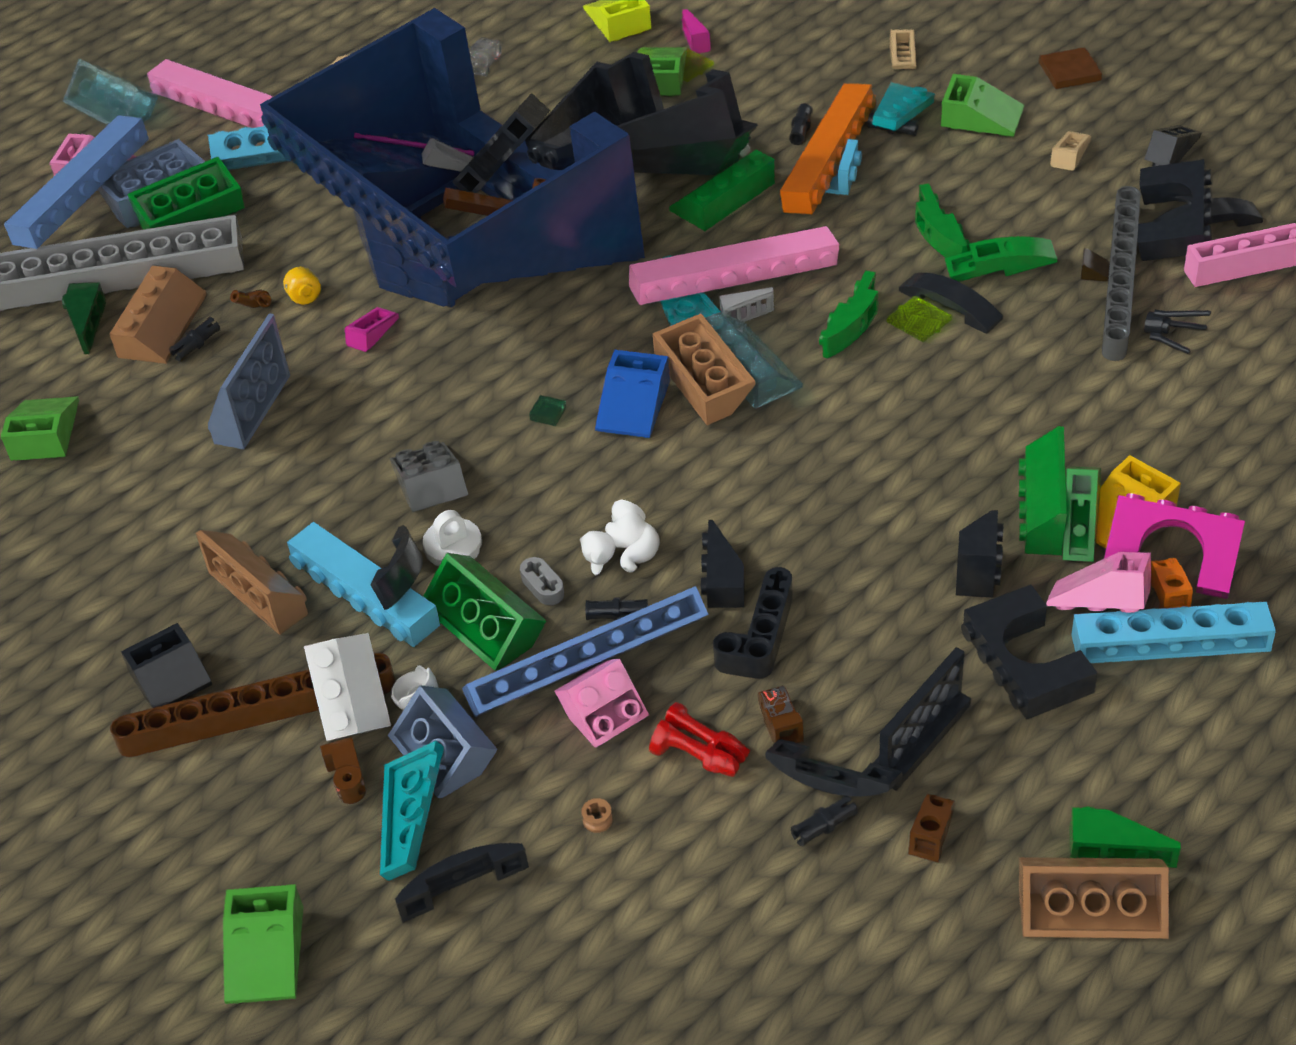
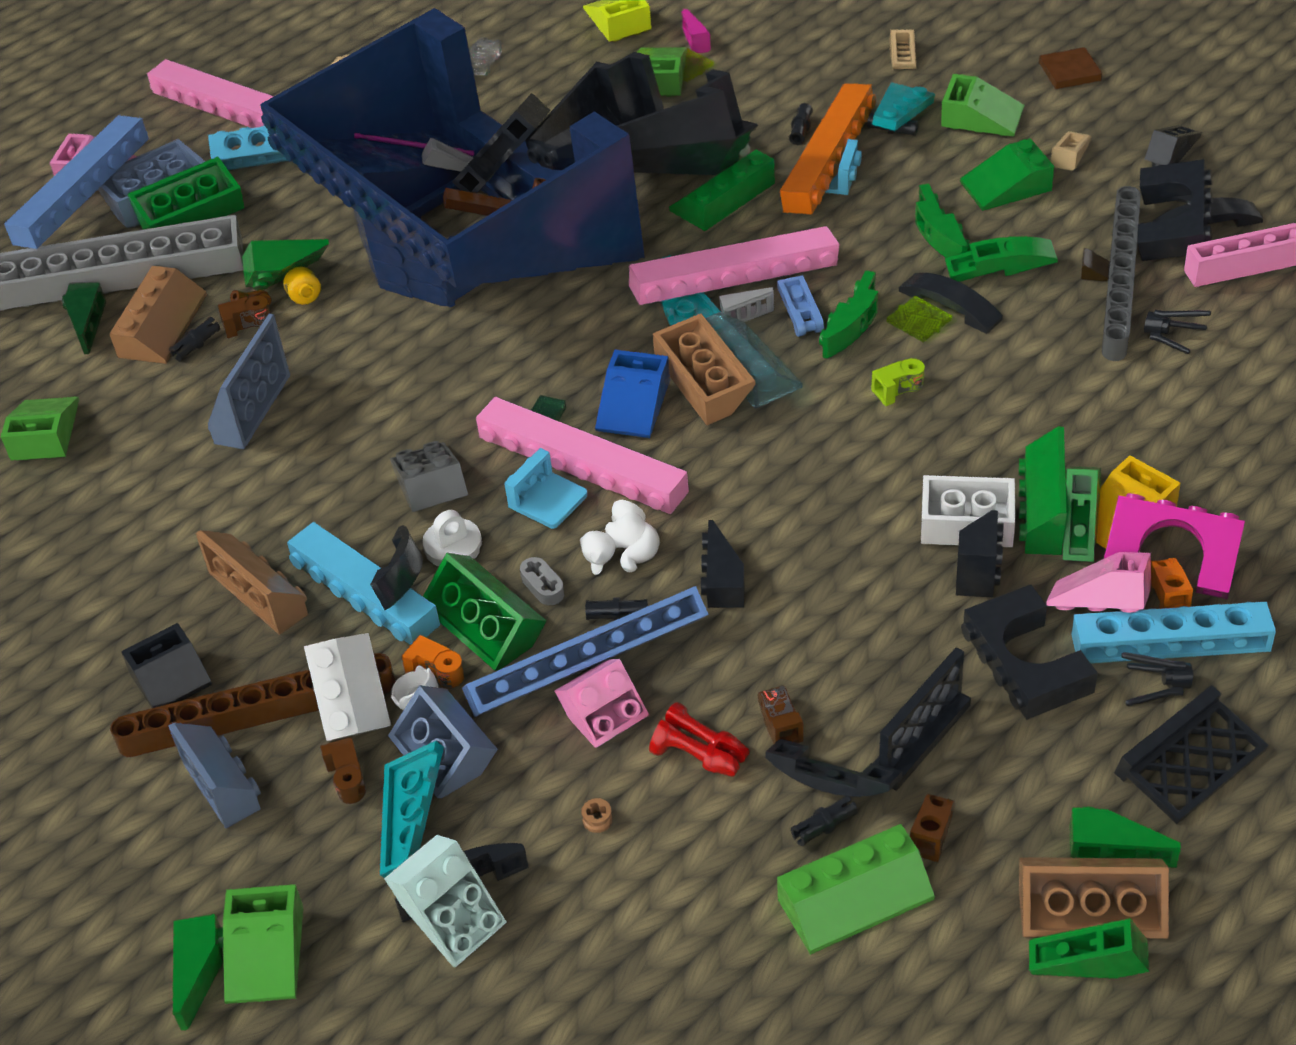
clear light blue slope [63,59,158,125] -> none
dark pink slope [345,307,399,352] -> none
black beam [713,567,793,679] -> none
none -> sand blue slope [168,723,261,829]
none -> green slope [173,914,223,1031]
none -> reddish brown leg [218,296,271,338]
none -> green slope [242,239,329,290]
none -> light aqua slope [384,835,507,967]
none -> orange leg [402,635,464,688]
none -> bright pink brick [476,397,689,514]
none -> medium azure bracket [504,448,587,529]
none -> medium blue plate [777,275,824,337]
none -> bright green slope [777,824,935,955]
none -> lime leg [871,358,925,407]
none -> white brick [921,475,1015,547]
none -> green slope [960,138,1054,211]
none -> green slope [1029,918,1149,979]
none -> black fence [1114,685,1269,824]
none -> black plant [1121,652,1193,706]

